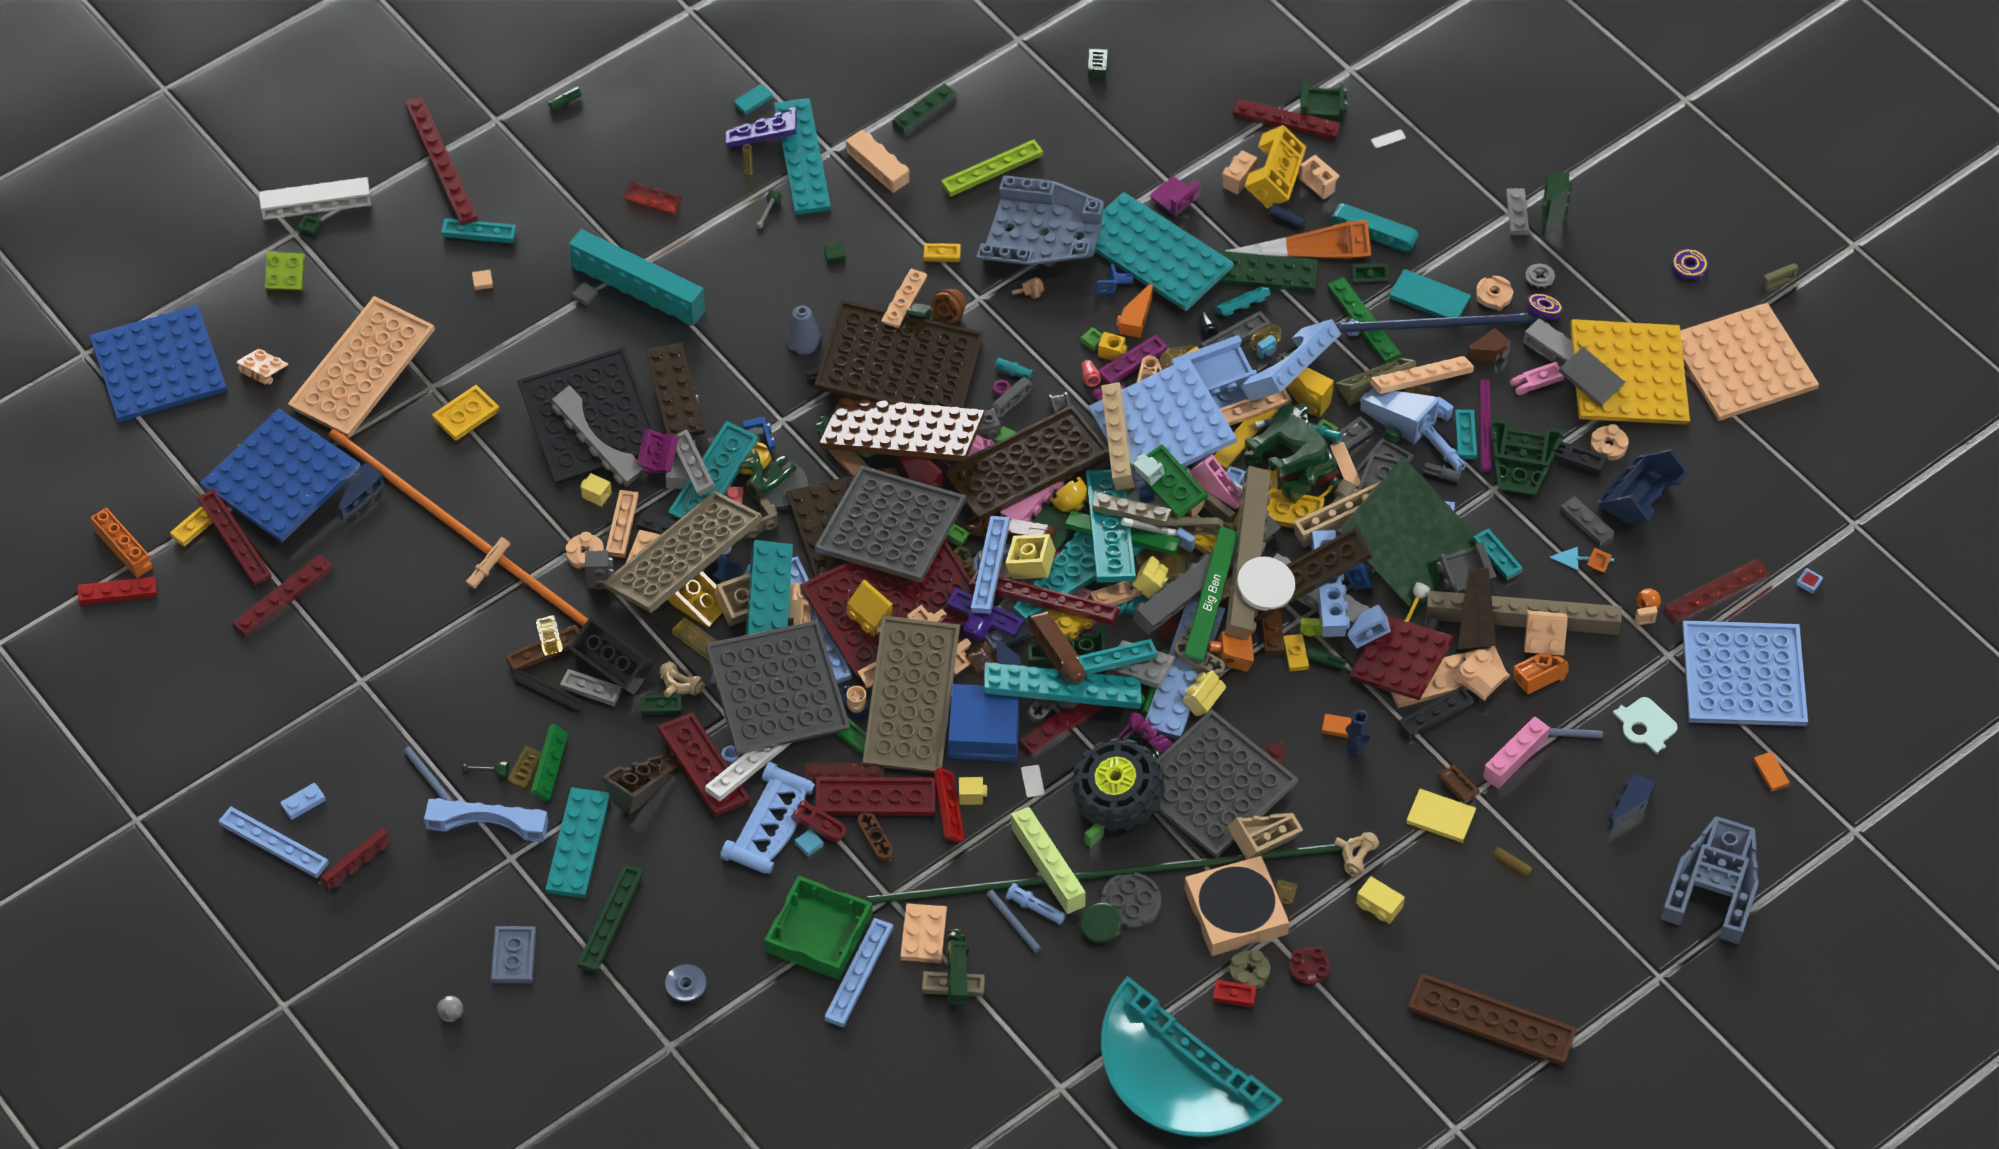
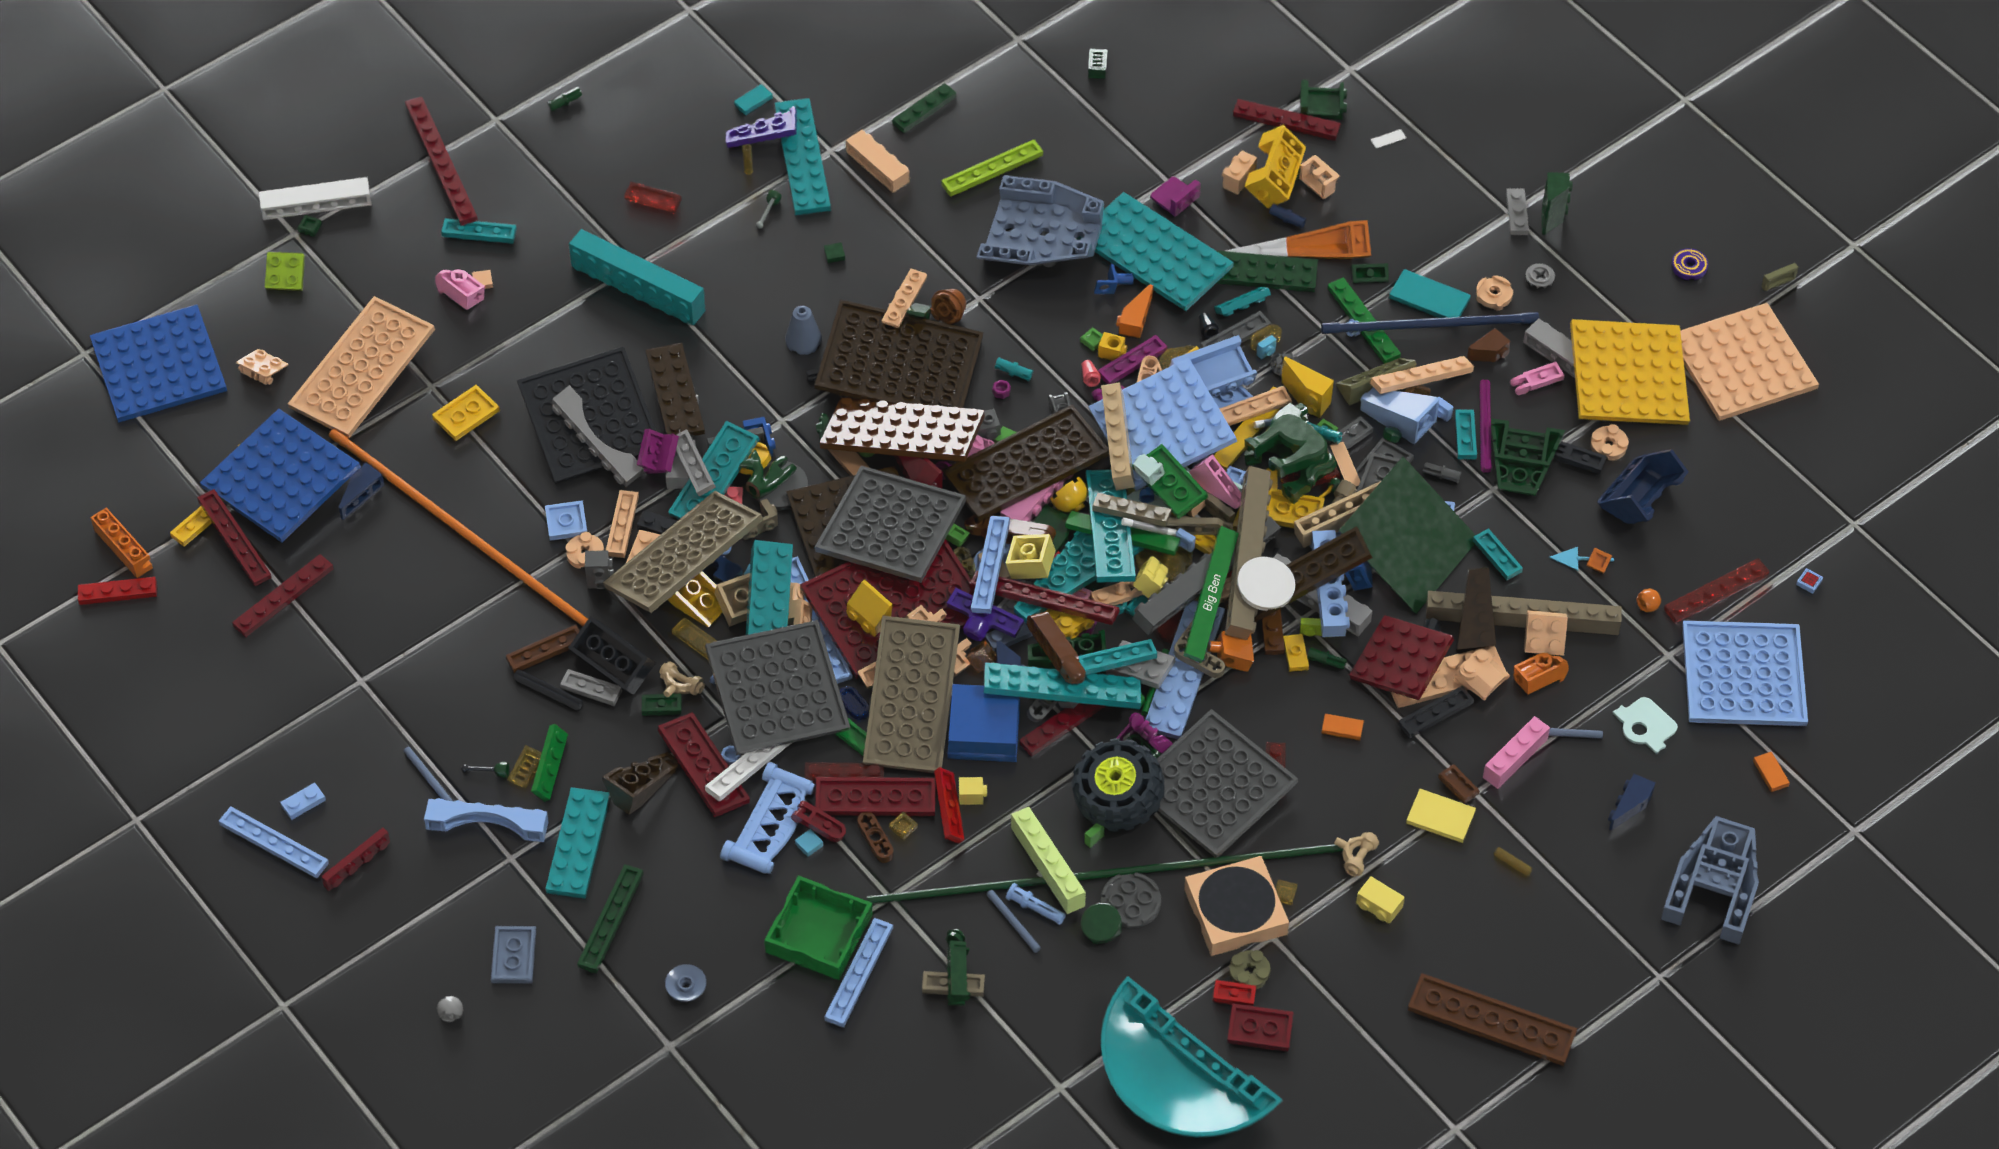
light nougat pin [466,537,511,589] -> none
clear yellow slope [536,616,563,655] -> none
dark grey tile [572,282,598,306] -> none
light yellow brick [580,474,612,507] -> none
light nougat wheel [847,686,866,713] -> none
light nougat plate [901,904,947,963] -> none
yellow plate [924,243,961,262] -> none
dark grey beam [990,377,1033,418] -> none
medium nougat piece [1012,277,1044,299] -> none
white sticker [1021,765,1045,797] -> none
light yellow brick [1182,671,1226,716] -> none
tan wedge [1227,813,1303,860] -> none
light blue arch [1241,319,1341,401] -> none
dark red dish [1290,947,1330,984] -> none
teal beam [1330,203,1419,252] -> none
dark blue piece [1345,710,1371,757] -> none
light blue slope [1348,604,1391,648] -> none
white hinge [1403,582,1430,622] -> none
light blue pin [1423,426,1466,471] -> none
dark grey panel [1436,542,1496,593] -> none
dark purple tile [1526,293,1563,320] -> none
dark grey tile [1558,347,1625,407] -> none
dark grey plate [1560,496,1614,546] -> none
light nougat tile [1635,606,1658,625] -> none
none -> bright pink piece [435,269,485,310]
none -> light blue plate [545,500,587,541]
none -> clear yellow plate [889,812,918,840]
none -> dark red plate [1227,1003,1294,1052]

